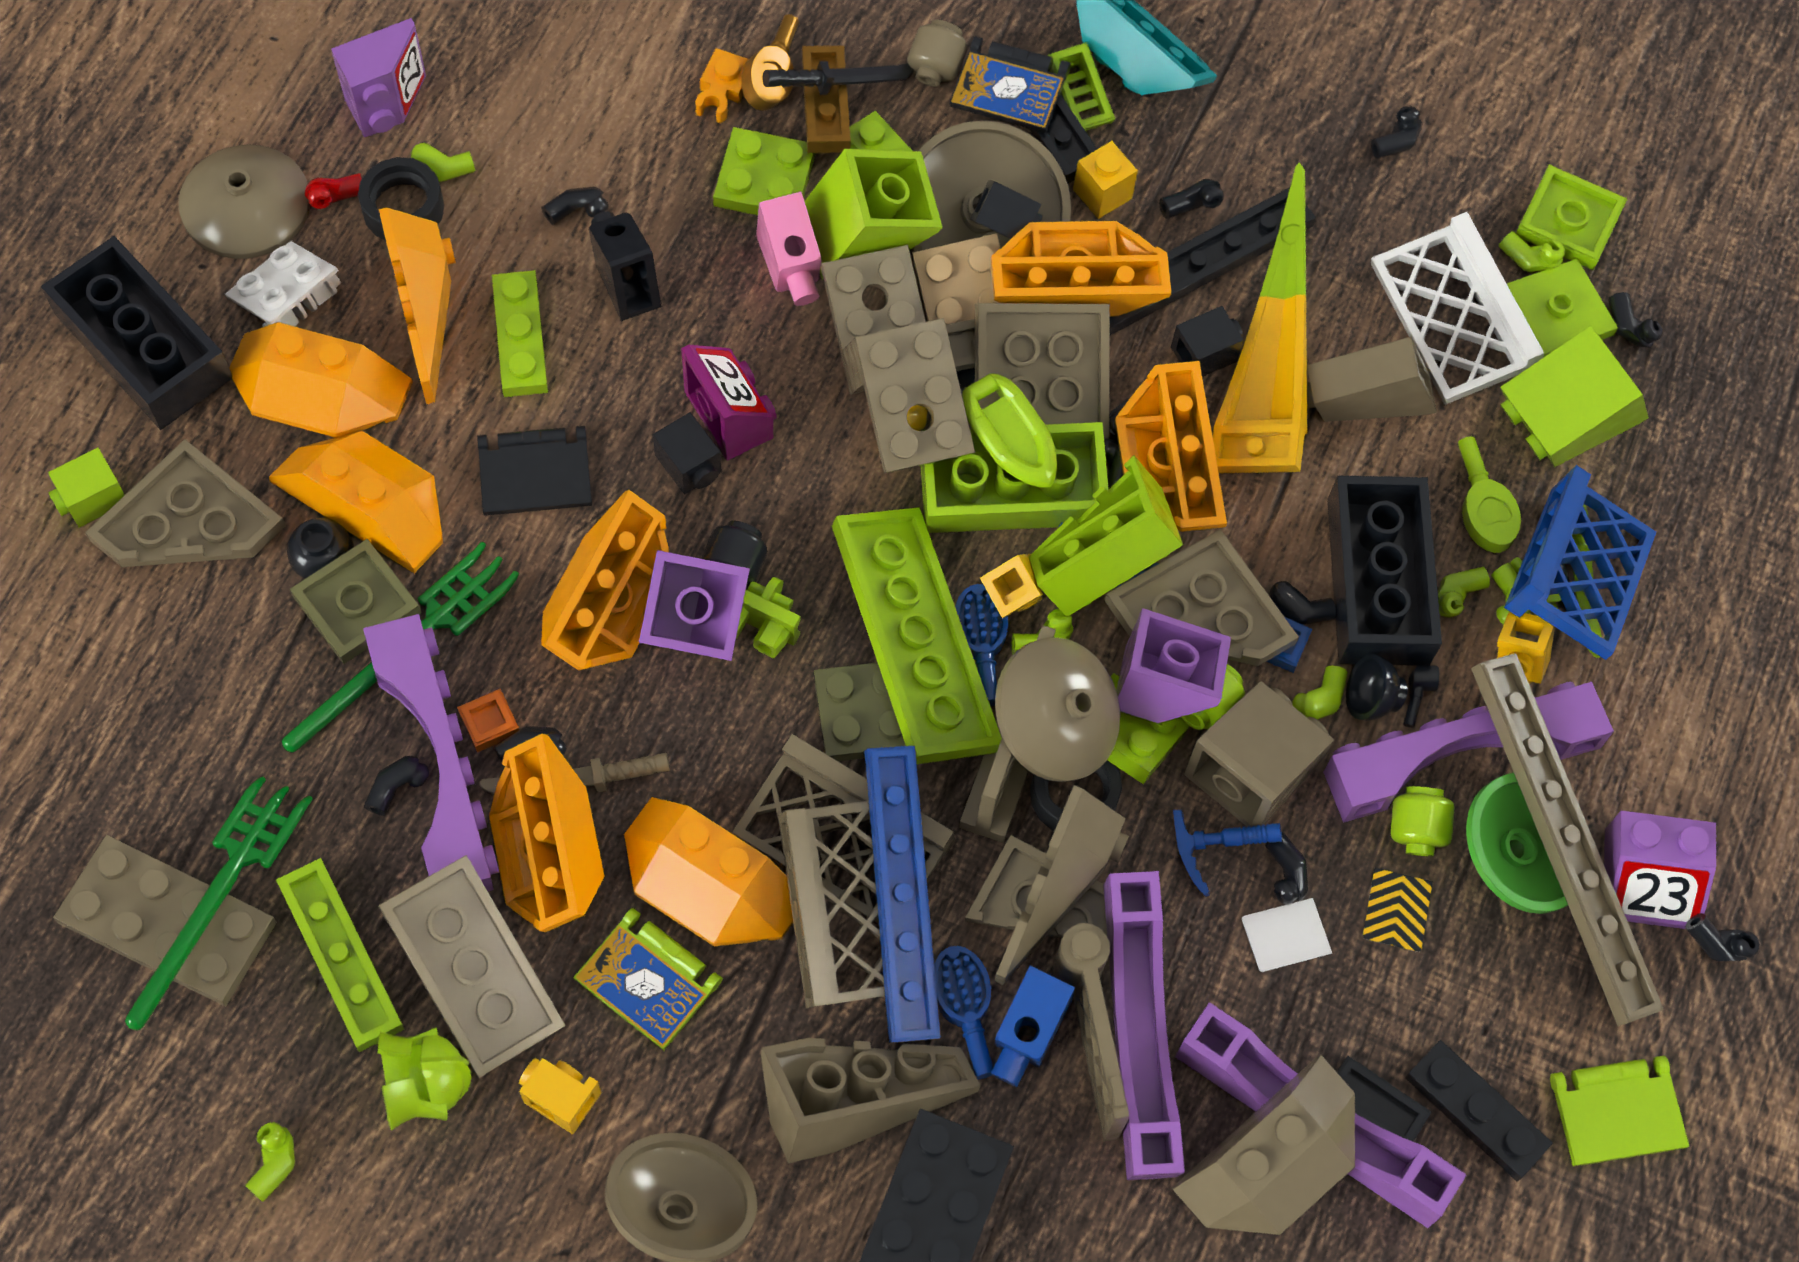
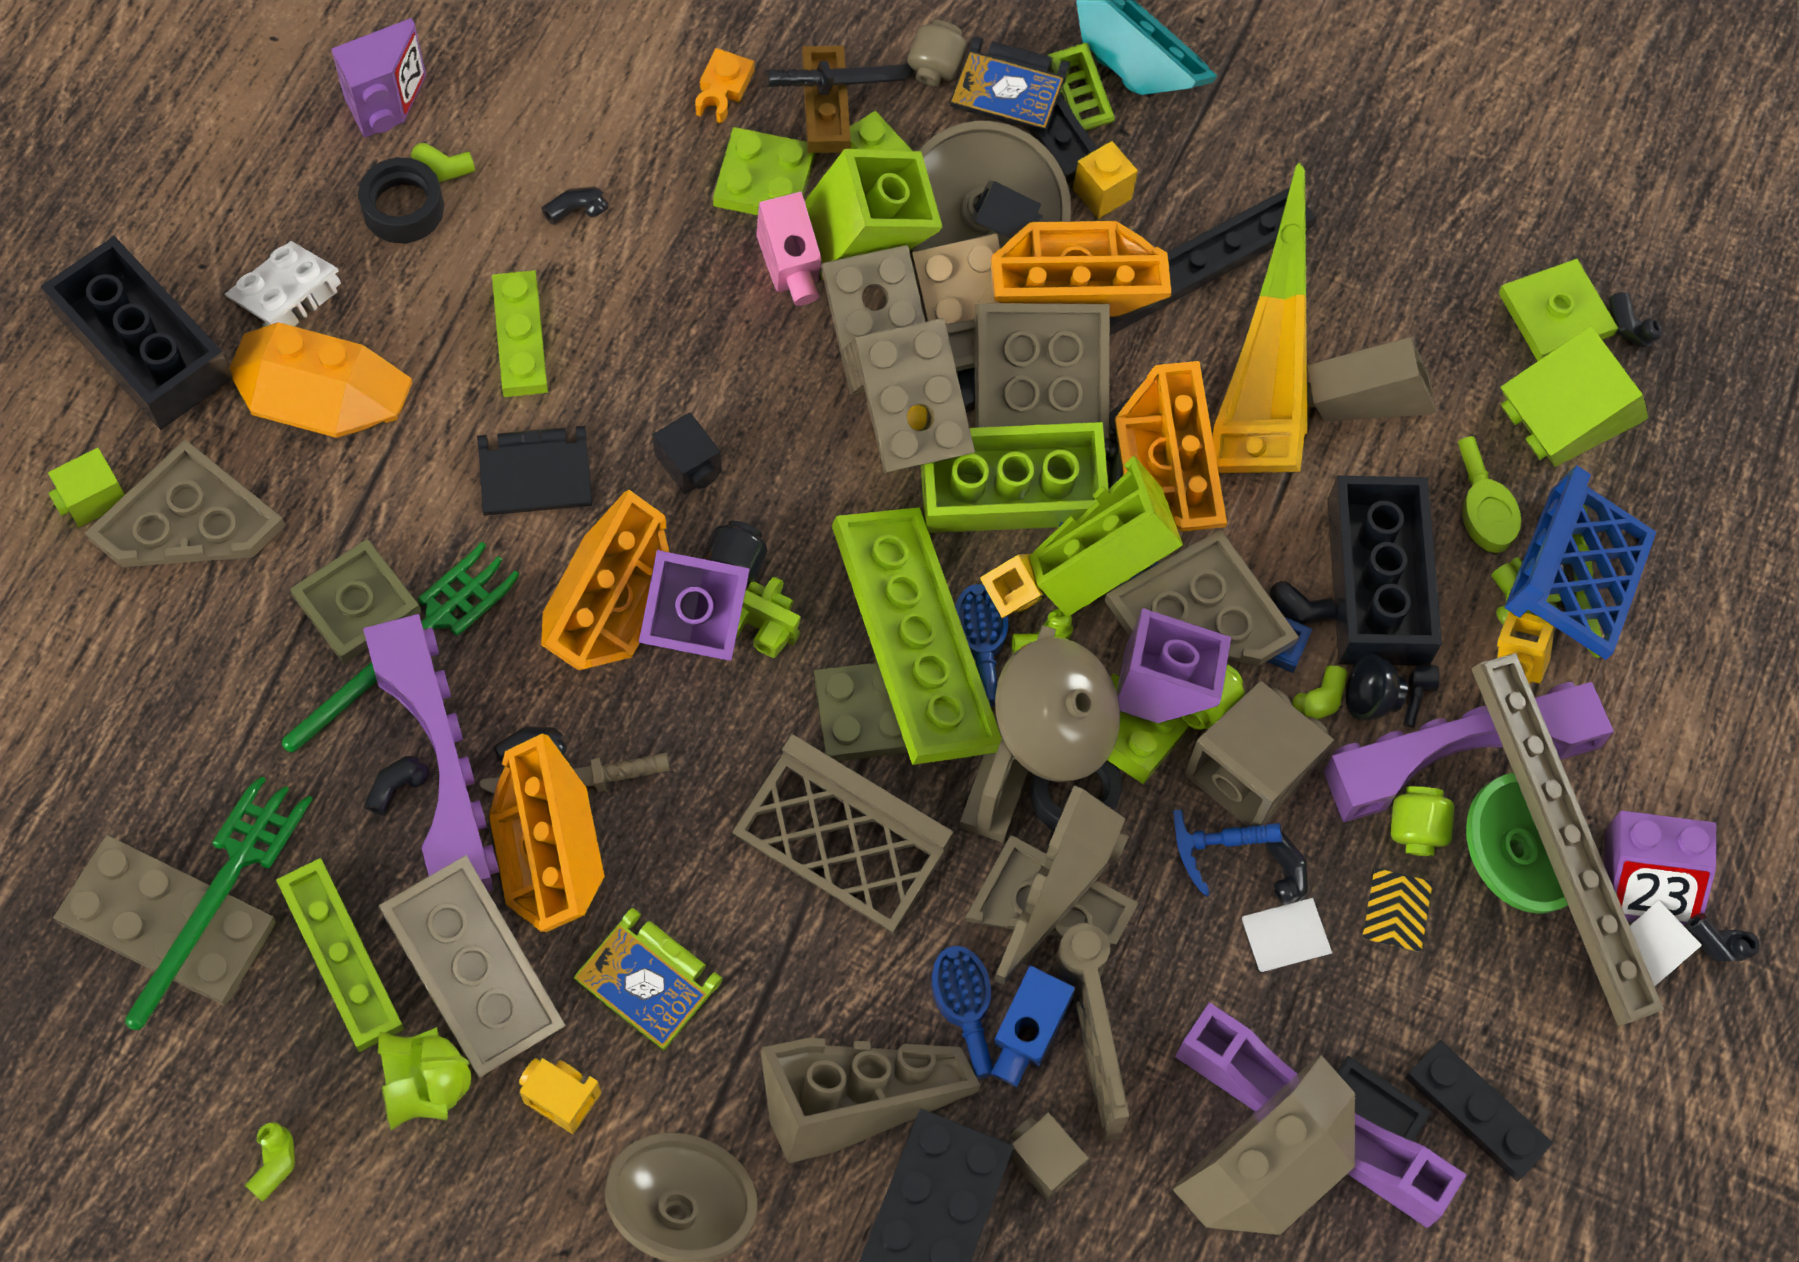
dark tan dish [179,145,310,259] -> none
light orange wedge [269,431,443,574] -> none
black piece [287,518,354,579] -> none
red arm [305,173,362,209] -> none
light orange wedge [379,208,456,404] -> none
orange tile [457,689,519,753] -> none
black torso [588,211,662,321] -> none
light orange wedge [624,797,793,946] -> none
magenta slope [681,345,777,461] -> none
pearl gold piece [741,14,799,111] -> none
dark tan fence [778,801,885,1008] -> none
blue tile [864,746,941,1043] -> none
lime piece [962,373,1058,488] -> none
medium lavender arch [1103,871,1185,1180] -> none
black arm [1159,178,1224,219] -> none
black brick [1171,306,1244,377] -> none
black arm [1371,106,1422,159] -> none
white fence [1371,212,1544,405] -> none
lime arm [1437,567,1490,617] -> none
lime arm [1499,231,1565,272] -> none
lime plate [1516,165,1628,270] -> none
lime piece [1550,1055,1690,1167] -> none
none -> dark tan brick [1010,1112,1089,1201]
none -> white sticker [1630,900,1702,987]

